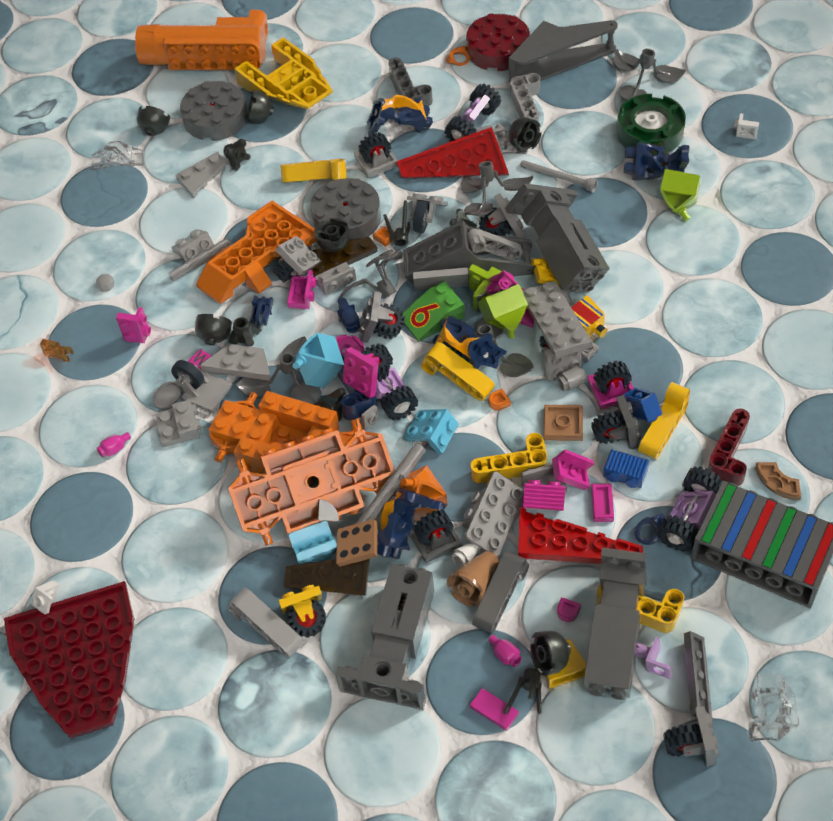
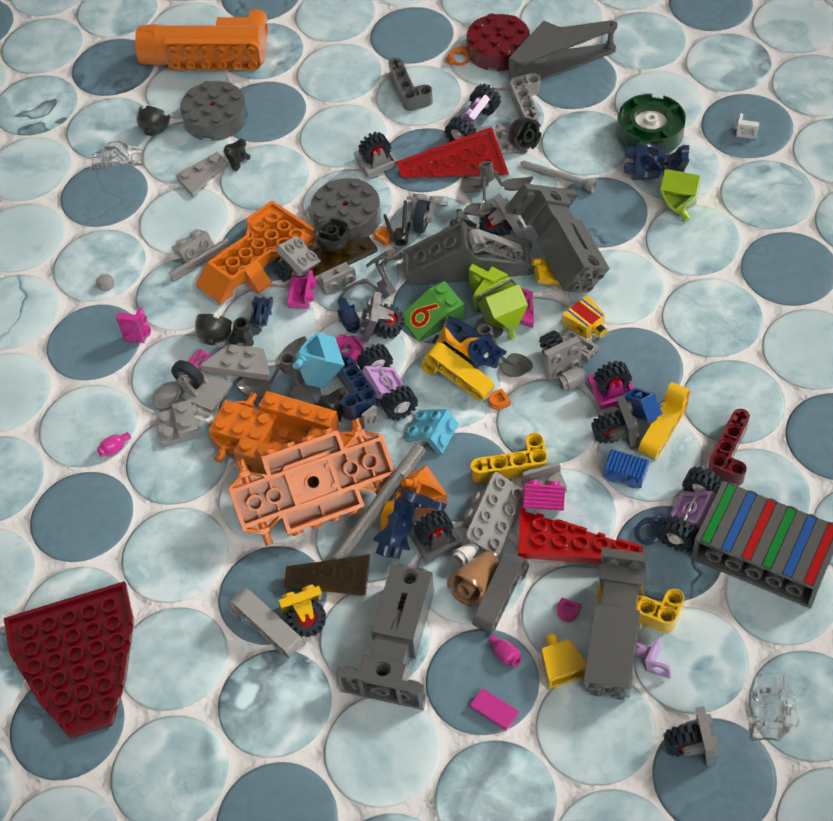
white bracket [31,580,59,614] -> none
clear orange plate [40,339,74,362] -> none
yellow wedge [234,37,333,109] -> none
pearl dark grey cylinder [247,90,274,124] -> none
yellow beam [280,158,347,182] -> none
medium azure bracket [288,520,337,564] -> none
light grey tile [318,499,339,521] -> none
medium nougat tile [336,519,378,567] -> none
dark pink plate [343,347,390,398] -> none
dark blue hips [367,95,433,136] -> none
light grey tile [413,268,468,291] -> none
dark pink hinge [487,270,518,295] -> none
pearl dark grey plant [504,668,542,714] -> none
light grey plate [522,281,593,358] -> none
pearl dark grey cylinder [530,631,571,676] -> none
medium nougat tile [544,405,583,441] -> none
dark pink bracket [552,450,594,490] -> none
dark pink tile [591,484,614,522] -> none
dark grey plant [613,49,686,101] -> none
flat silver plate [684,631,712,717] -> none
medium nougat tile [755,462,801,500] -> none

